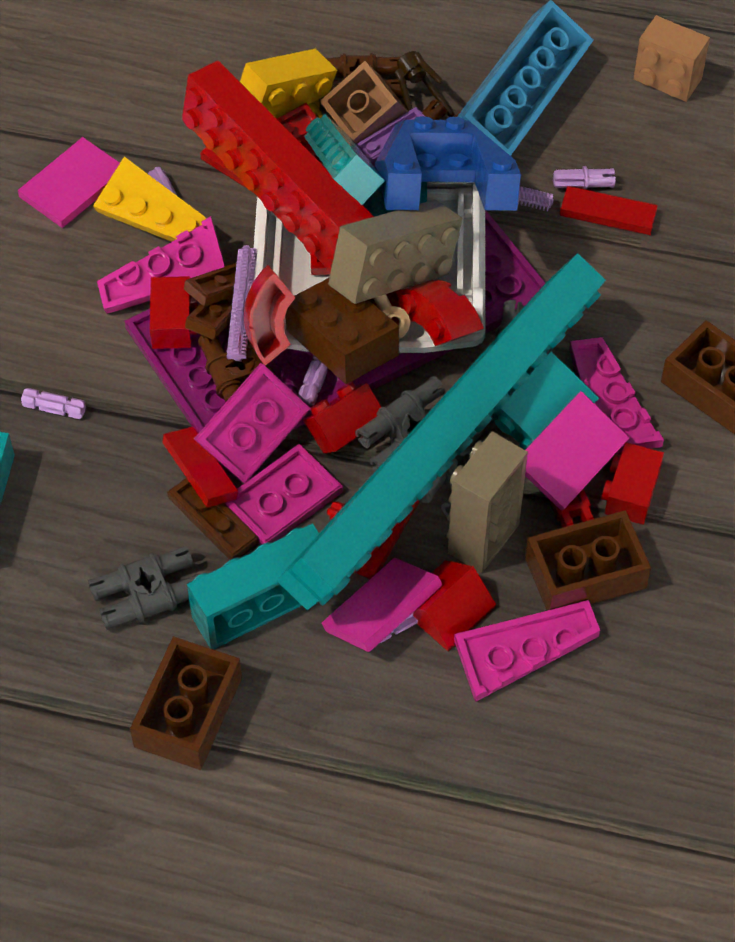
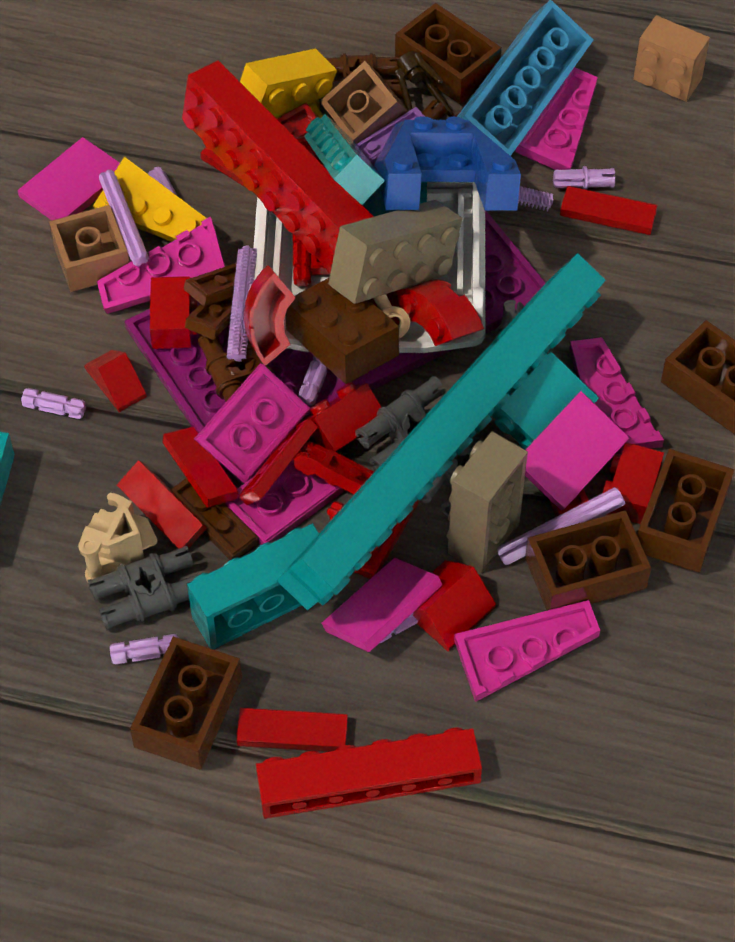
none -> medium nougat brick [49,205,129,292]
none -> tan piece [78,493,157,582]
none -> red slope [84,350,147,412]
none -> lavender axle [99,170,149,266]
none -> lavender axle [110,634,178,664]
none -> red tile [117,460,208,549]
none -> red tile [236,708,348,752]
none -> red tile [239,419,318,506]
none -> red brick [256,727,482,819]
none -> red axle [293,234,311,287]
none -> red hinge [293,441,374,494]
none -> reddish brown brick [395,3,502,104]
none -> lavender axle [497,488,625,565]
none -> dark pink wing [515,67,598,170]
none -> reddish brown brick [637,449,735,573]

